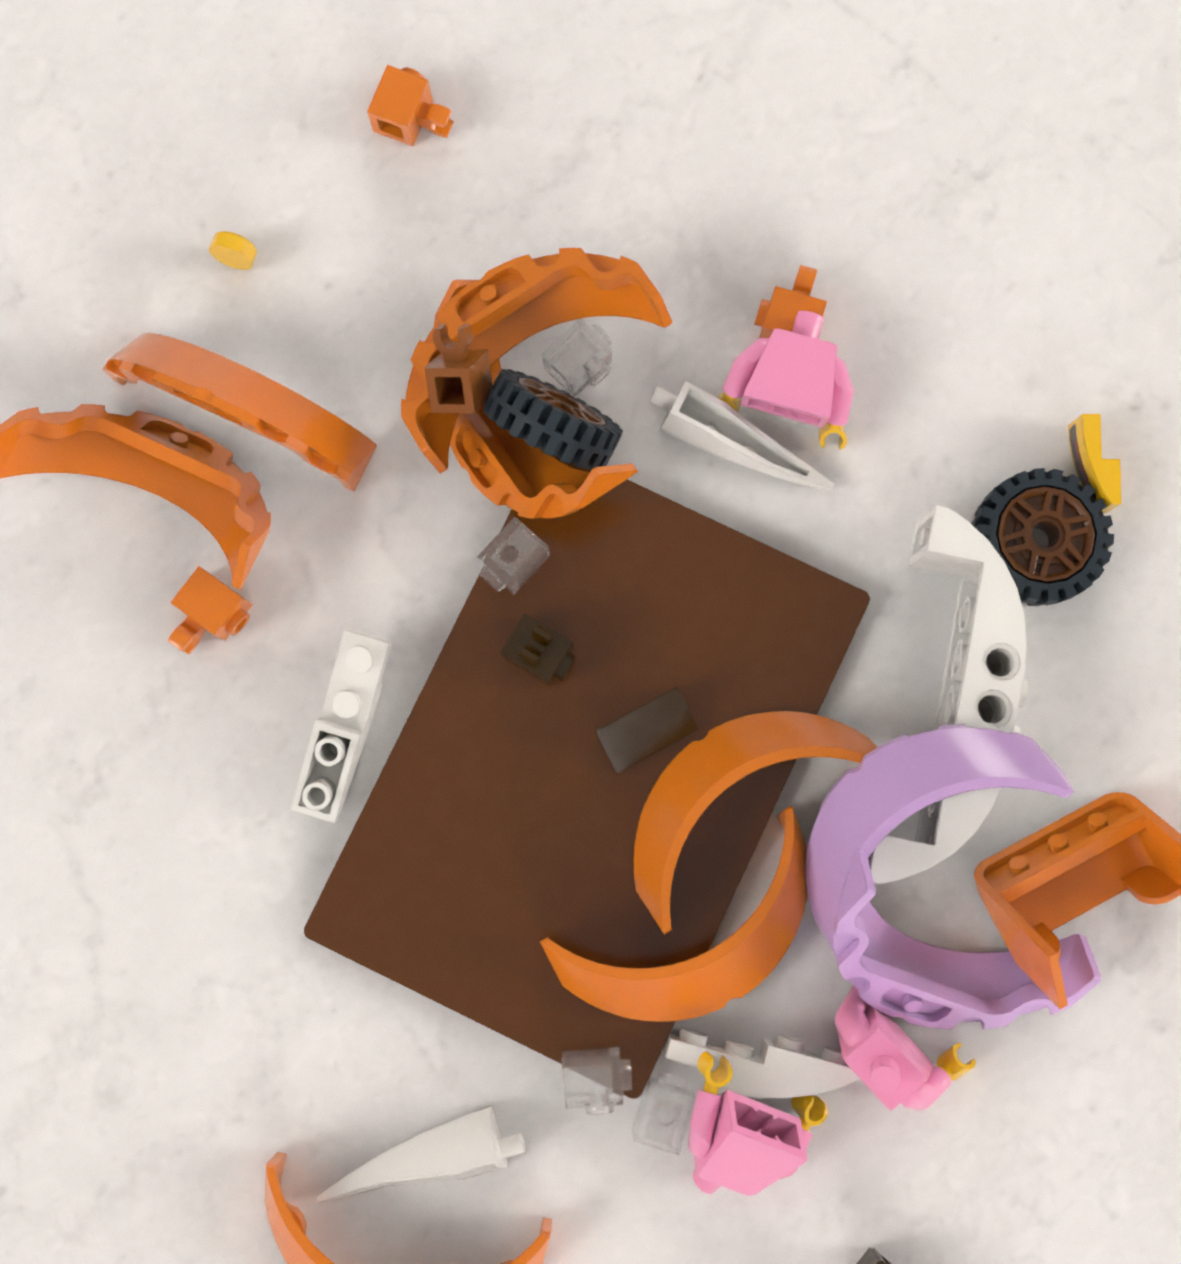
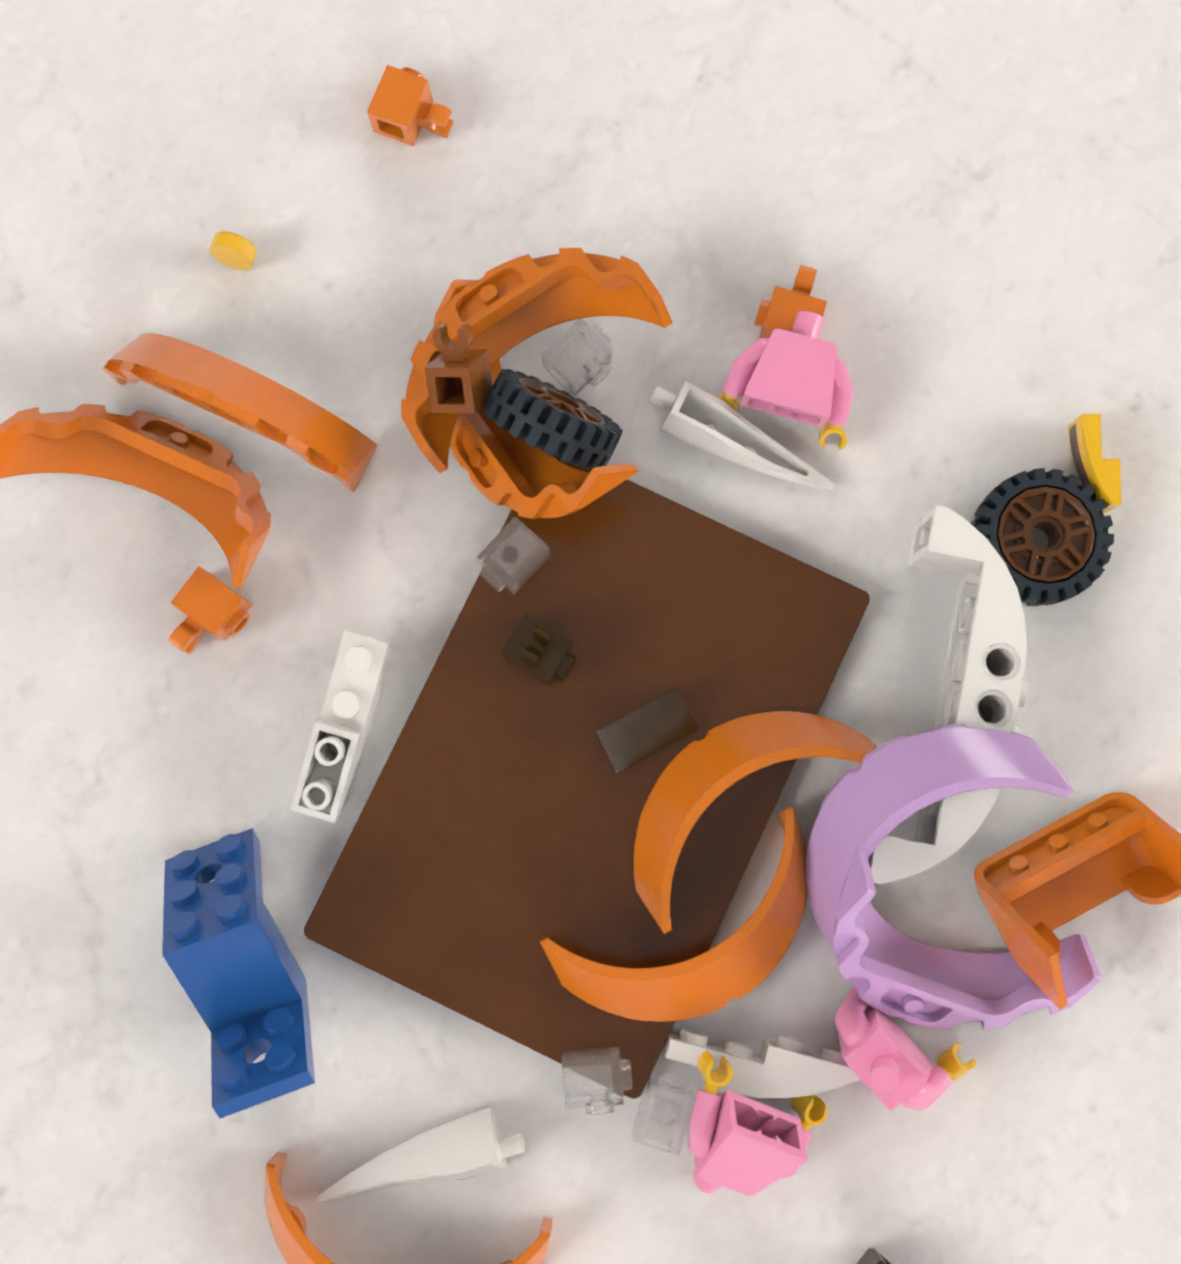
none -> blue bracket [162,828,315,1119]

